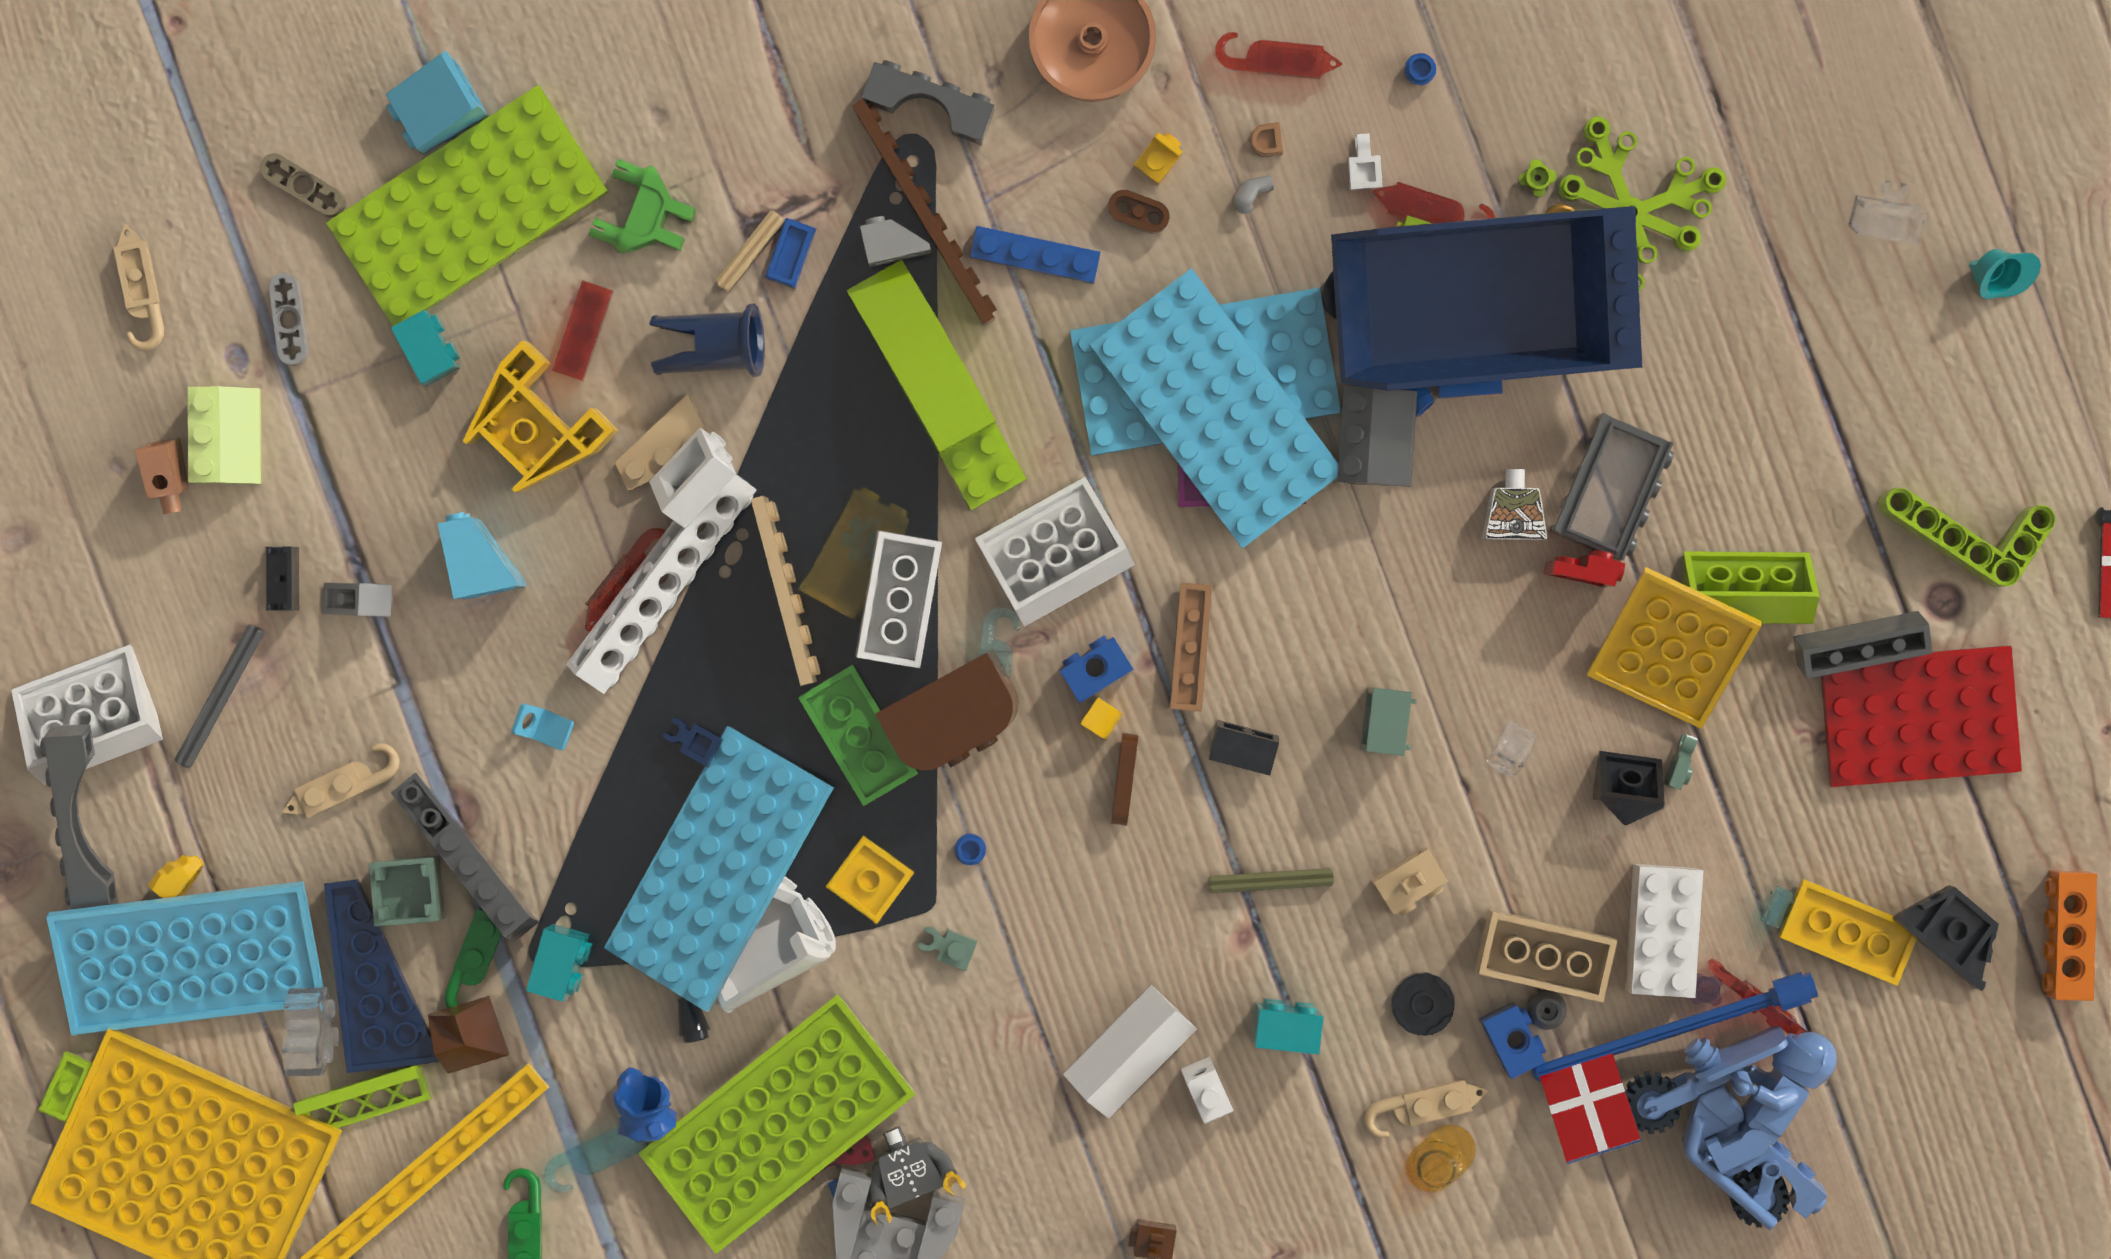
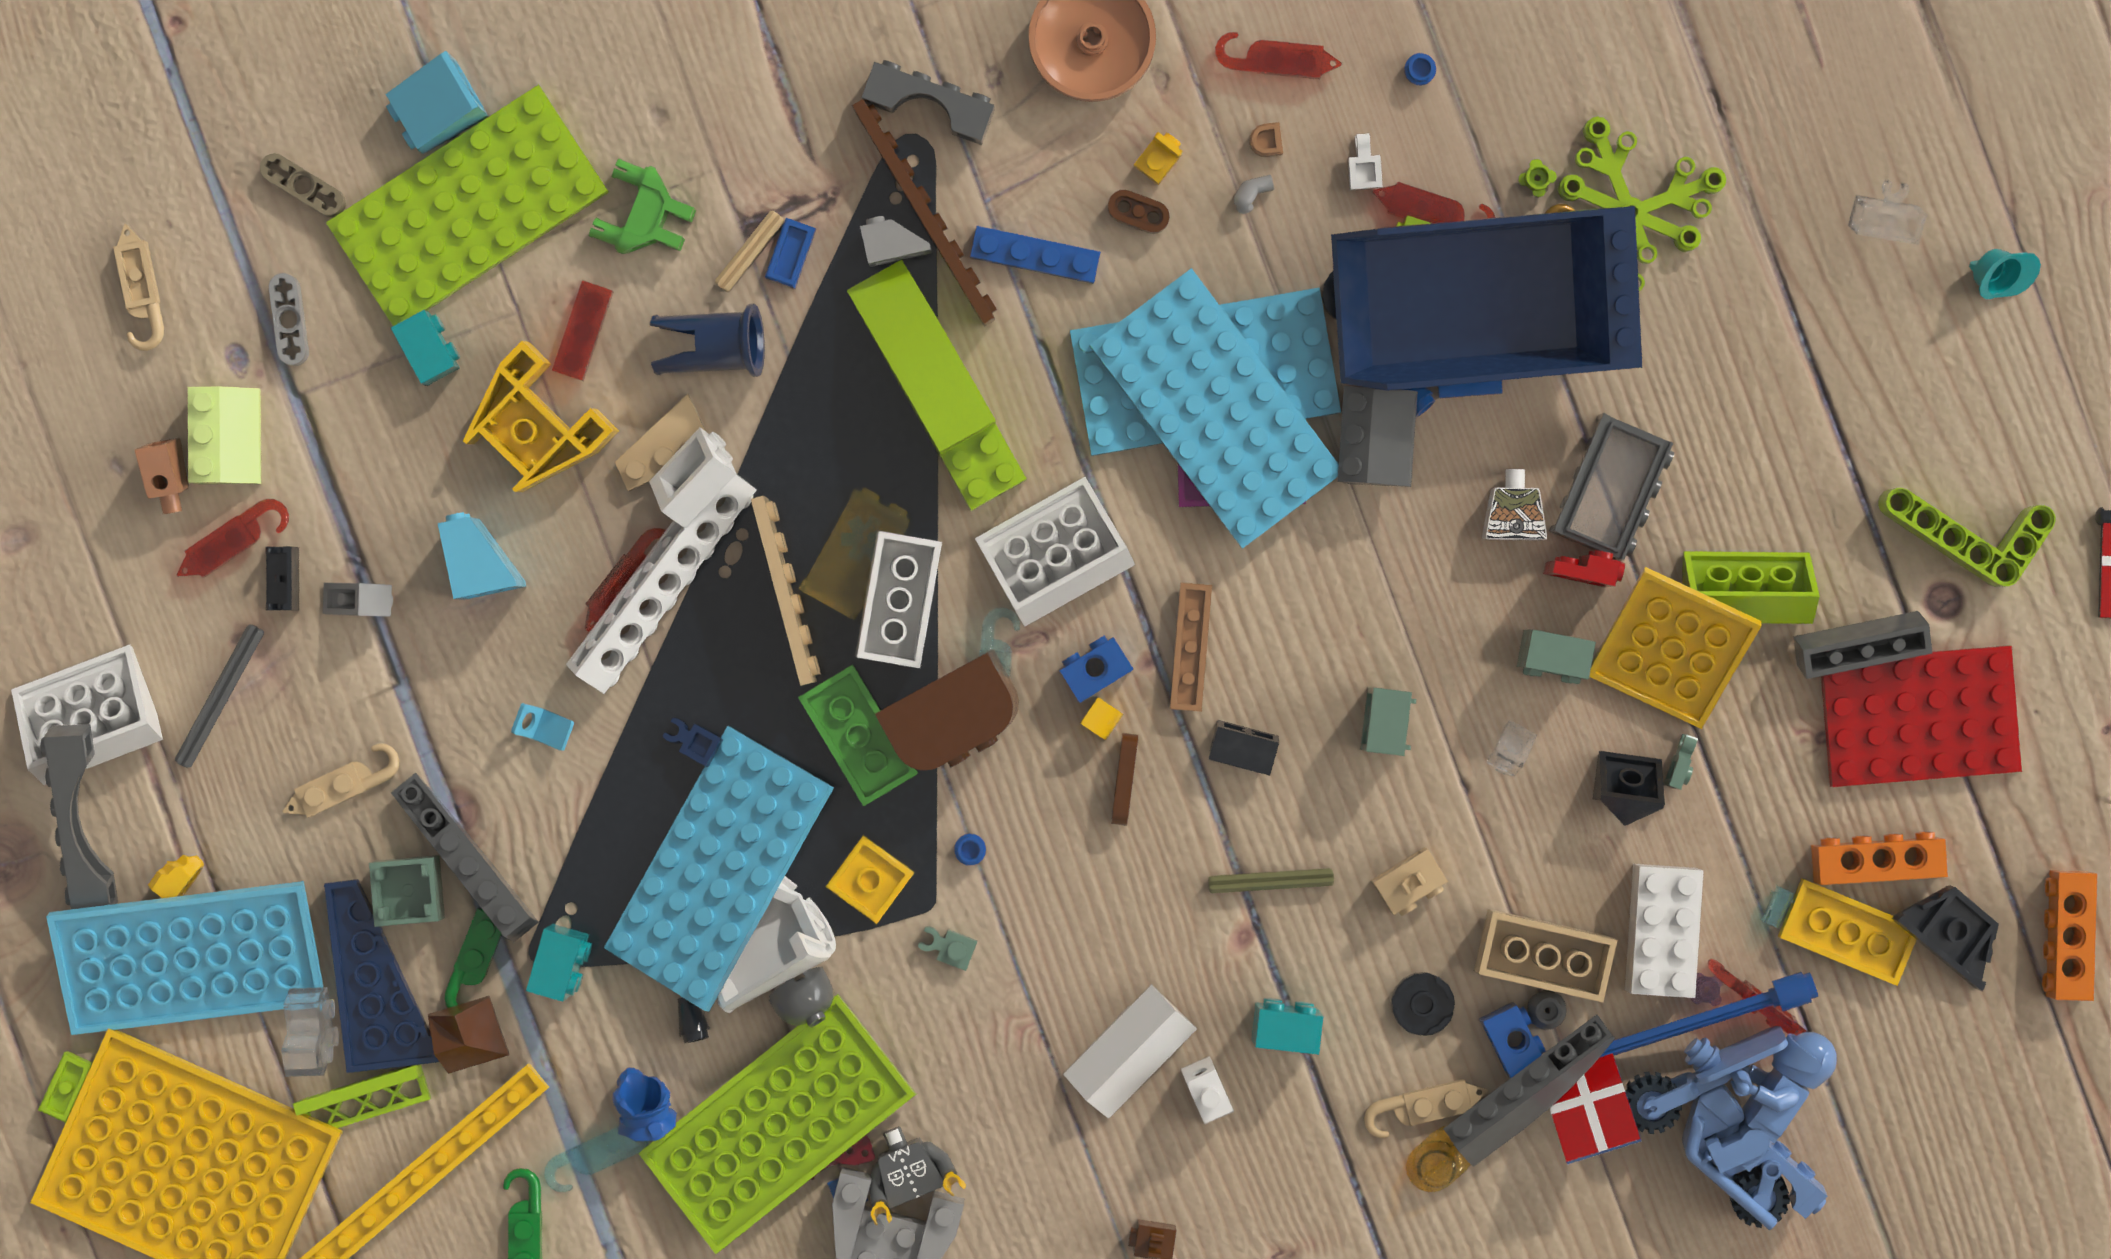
none -> clear red plate [177,499,289,578]
none -> dark grey cylinder [769,967,834,1027]
none -> dark grey slope [1443,1014,1615,1167]
none -> sand green container [1516,629,1596,684]
none -> orange brick [1811,832,1948,885]

